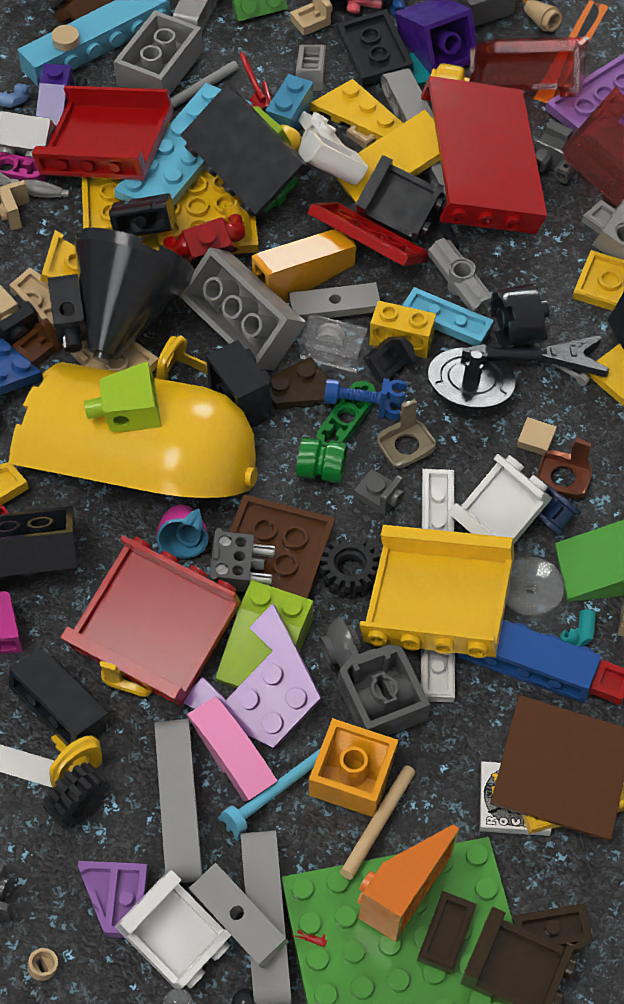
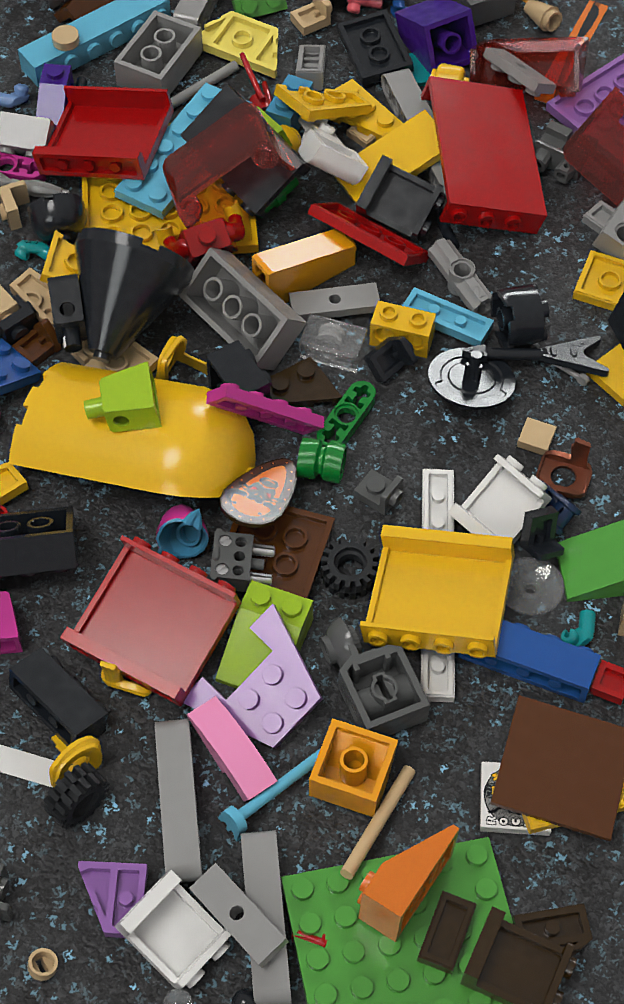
black brick [109,193,176,236] -> none
blue bar [324,378,407,420] -> none
dark tan piece [376,399,436,468] -> none
none -> teal arm [14,240,50,261]
none -> black cylinder [27,193,87,243]
none -> clear red windscreen [163,102,295,228]
none -> light yellow wing [202,11,278,79]
none -> dark pink plate [206,383,324,435]
none -> shield [220,458,297,528]
none -> yellow wing [274,84,372,122]
none -> light grey tile [483,47,557,97]
none -> black bracket [520,506,564,561]

